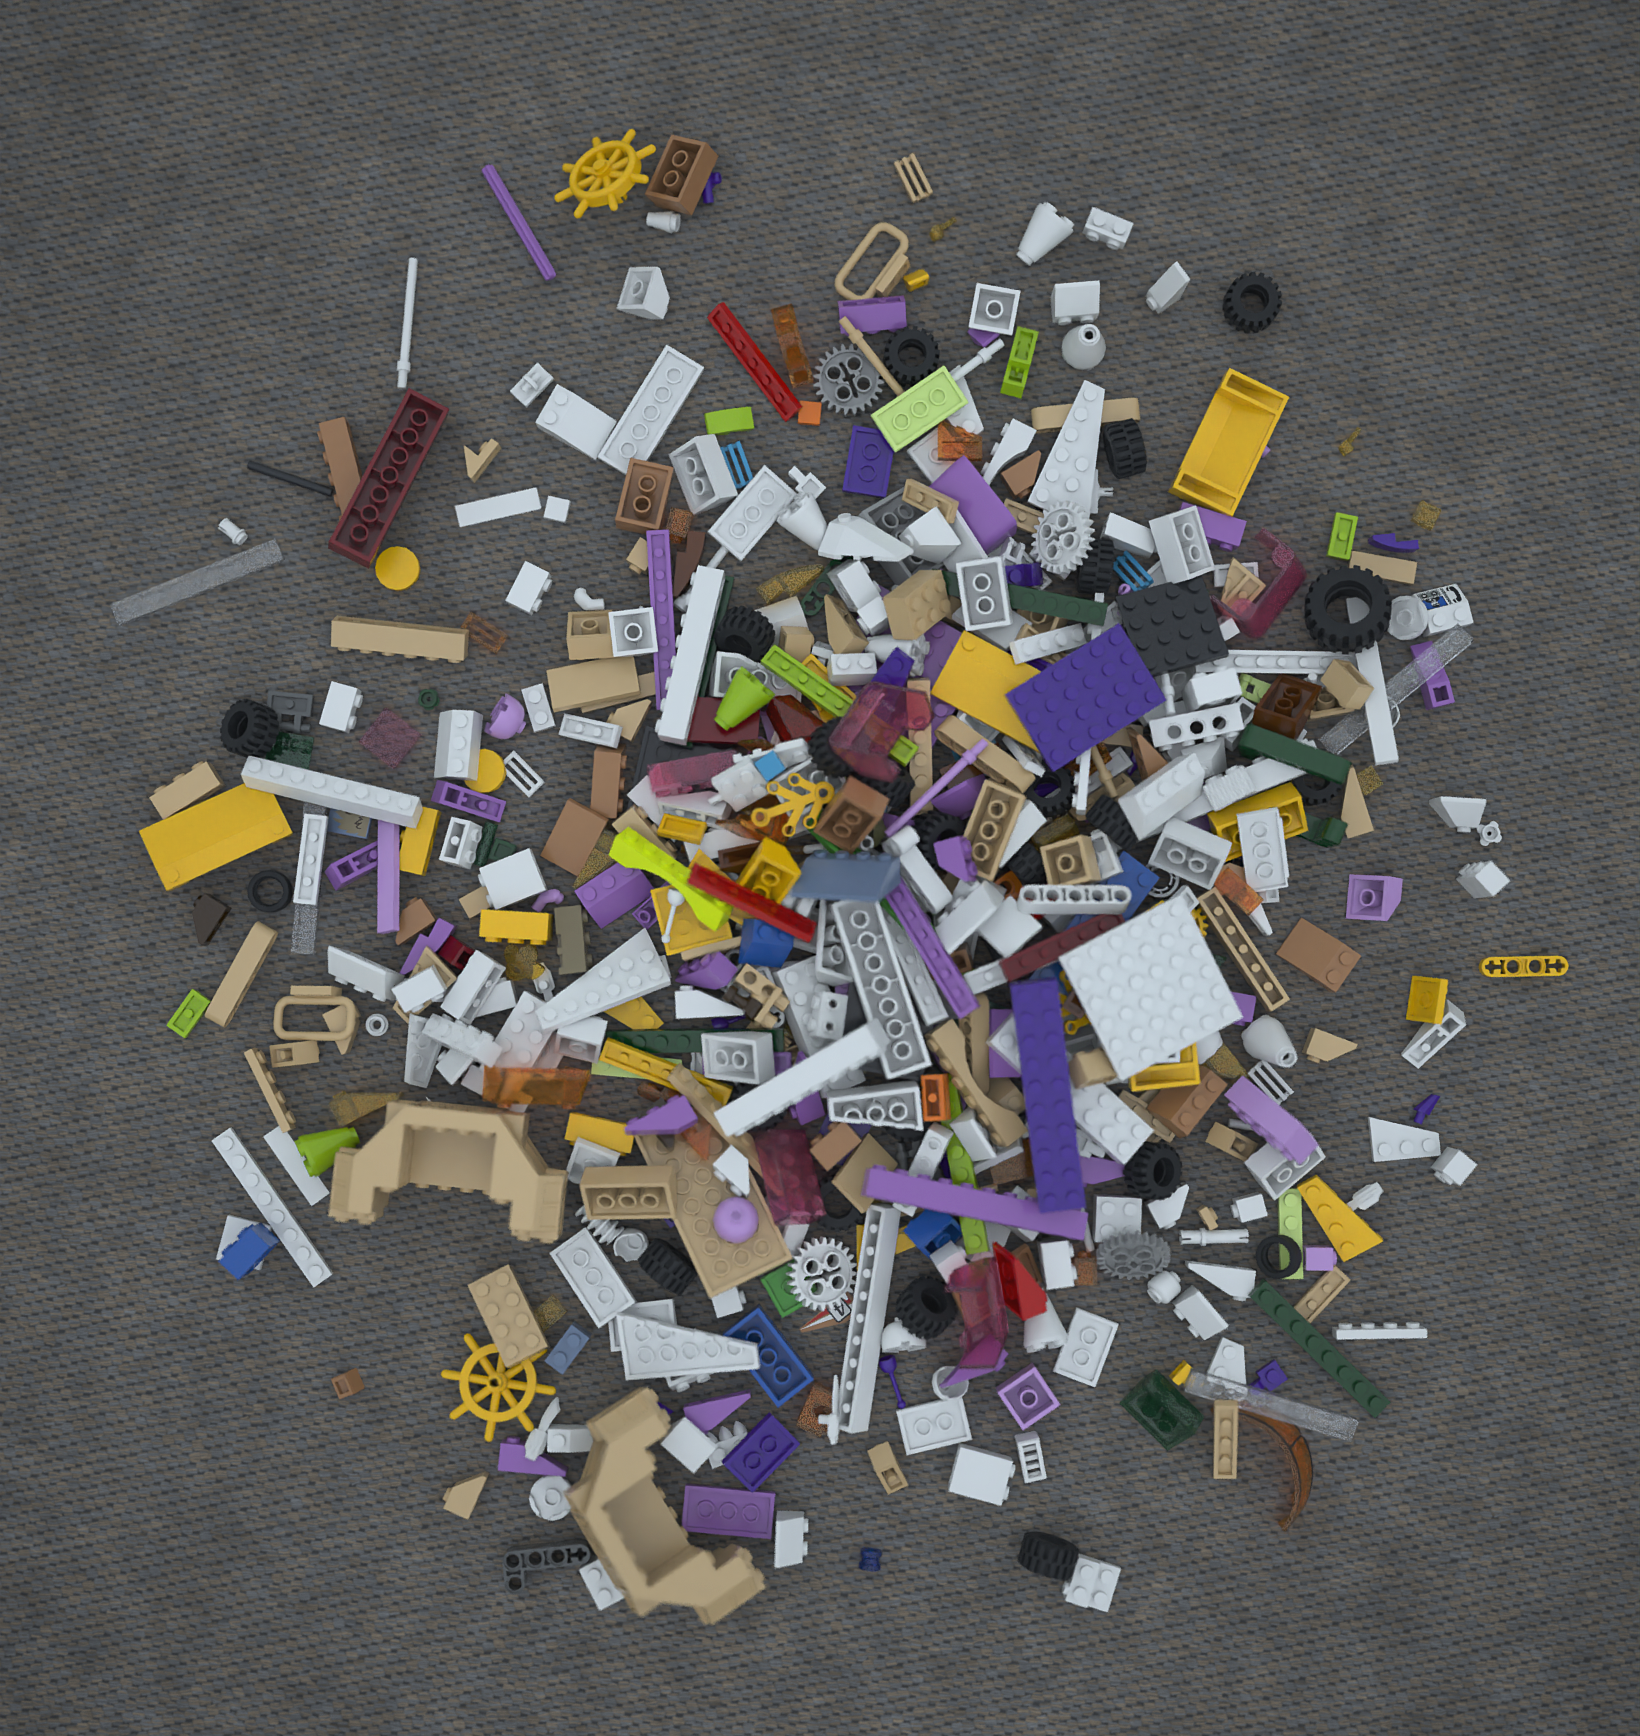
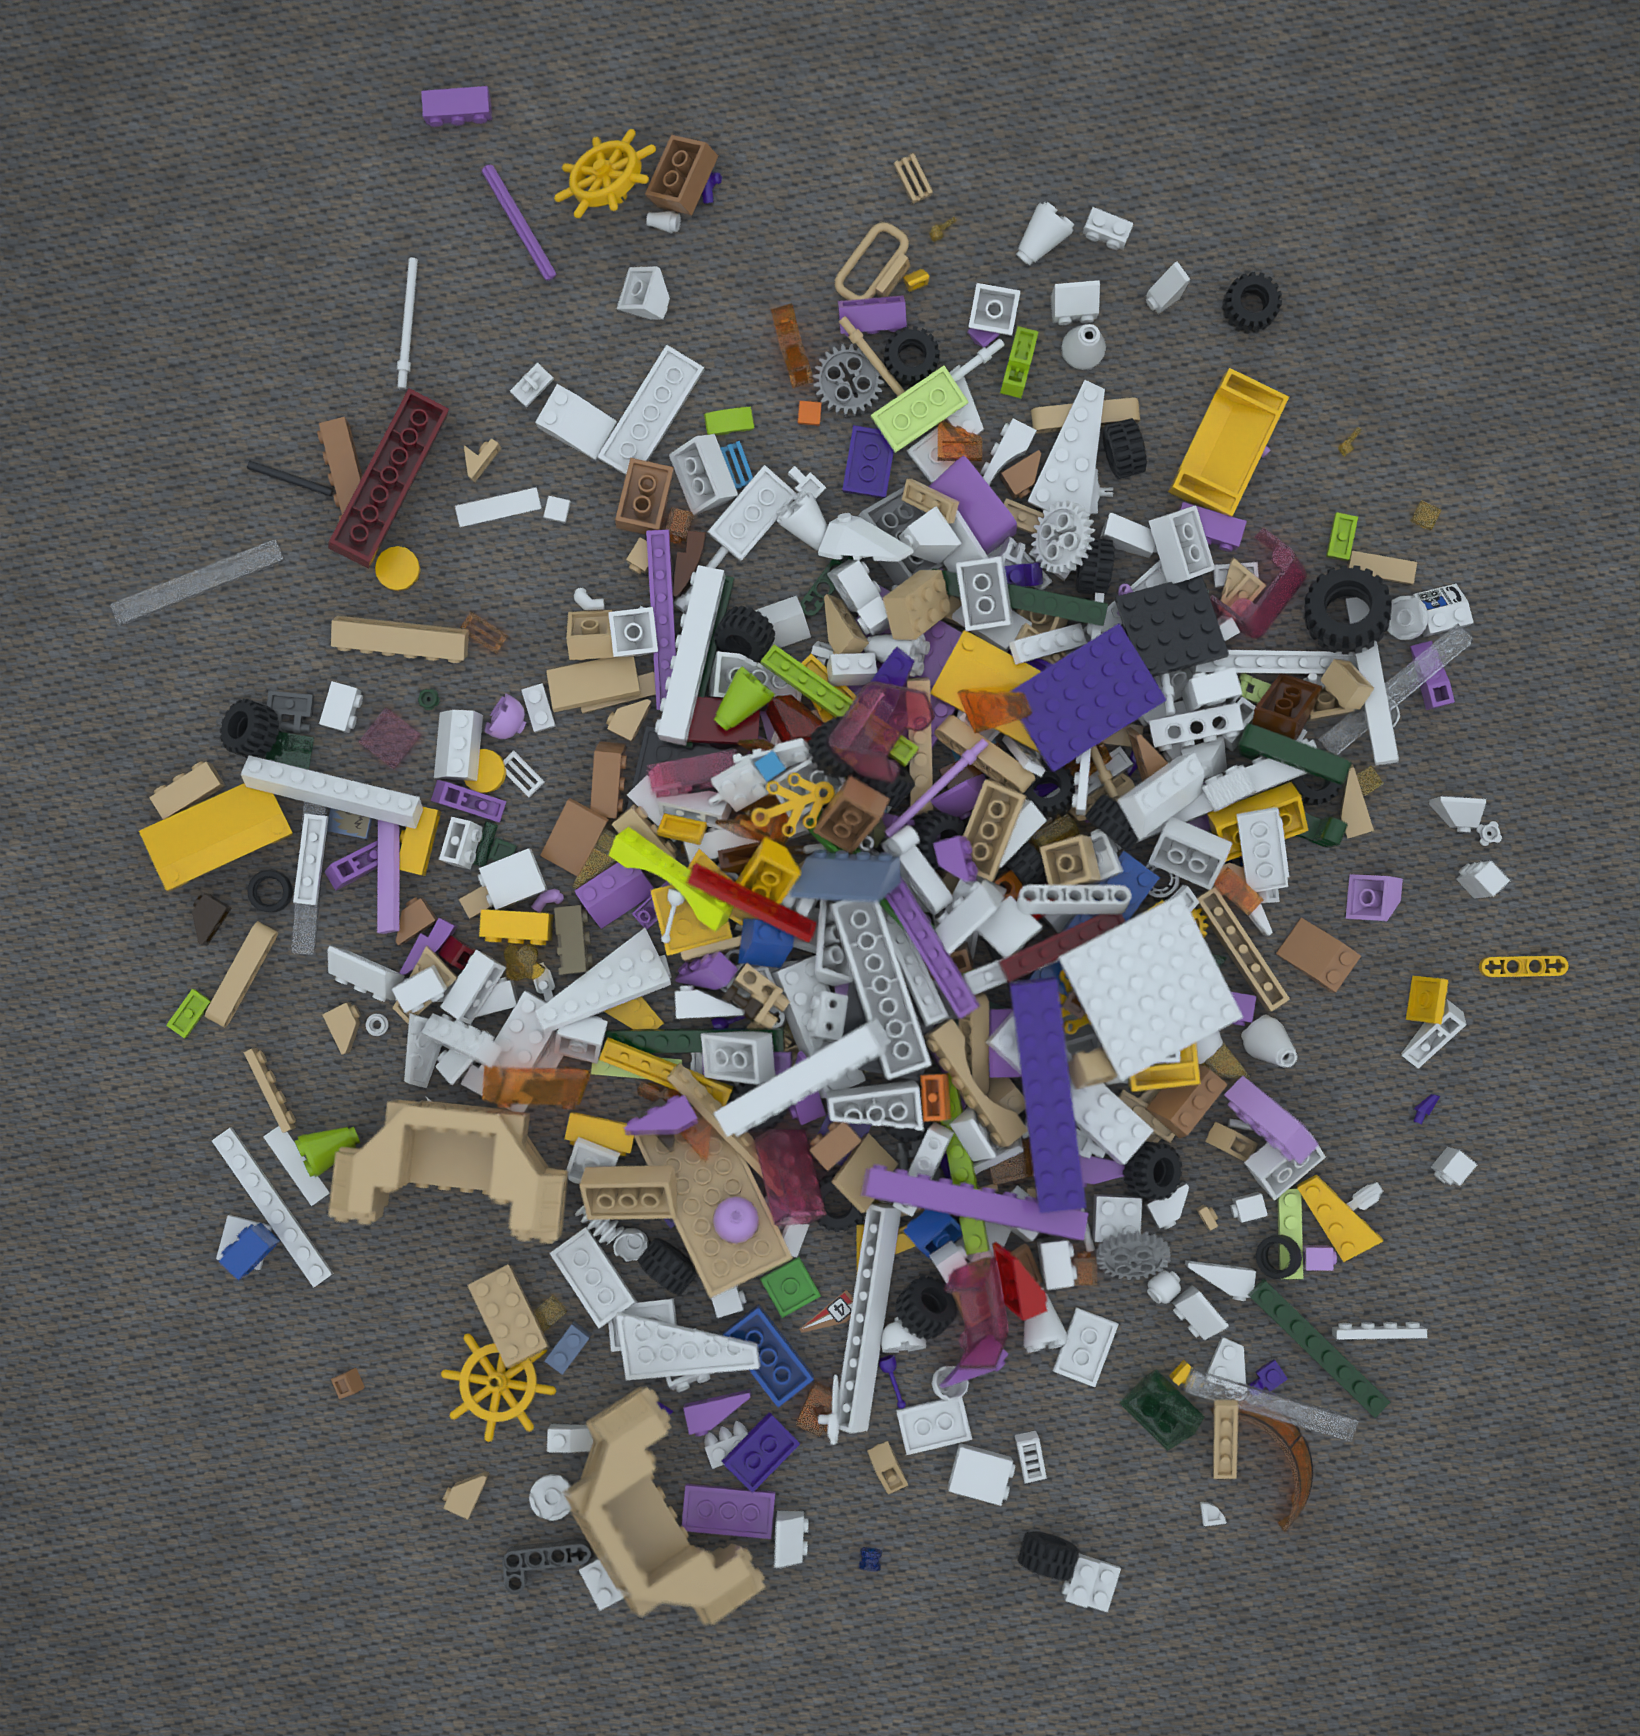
white pin [218,518,248,545] -> none
tan slope [270,1041,319,1068] -> none
tan bar [273,986,356,1041] -> none
clear yellow slope [328,1090,405,1127] -> none
medium lavender slope [498,1436,568,1477] -> none
white brick [505,561,552,615] -> none
white piece [525,1397,560,1461] -> none
white tile [559,713,623,749] -> none
white slope [659,1416,717,1473] -> none
red plate [707,302,802,422] -> none
white slope [713,1145,749,1199] -> none
clear yellow slope [756,564,824,605] -> none
tan slope [778,626,814,663] -> none
white gear [786,1236,857,1311] -> none
lavender brick [995,1363,1060,1430] -> none
dark azure tile [1113,550,1154,592] -> none
white pin [1179,1228,1249,1246] -> none
white tile [1246,1060,1294,1105] -> none
tan tile [1293,1265,1350,1323] -> none
tan slope [1302,1028,1358,1064] -> none
dark purple slope [1368,533,1419,553] -> none
white wing [1368,1117,1441,1162] -> none
none -> medium lavender brick [421,86,492,127]
none -> clear orange wing [957,690,1033,733]
none -> white tile [1200,1502,1226,1526]

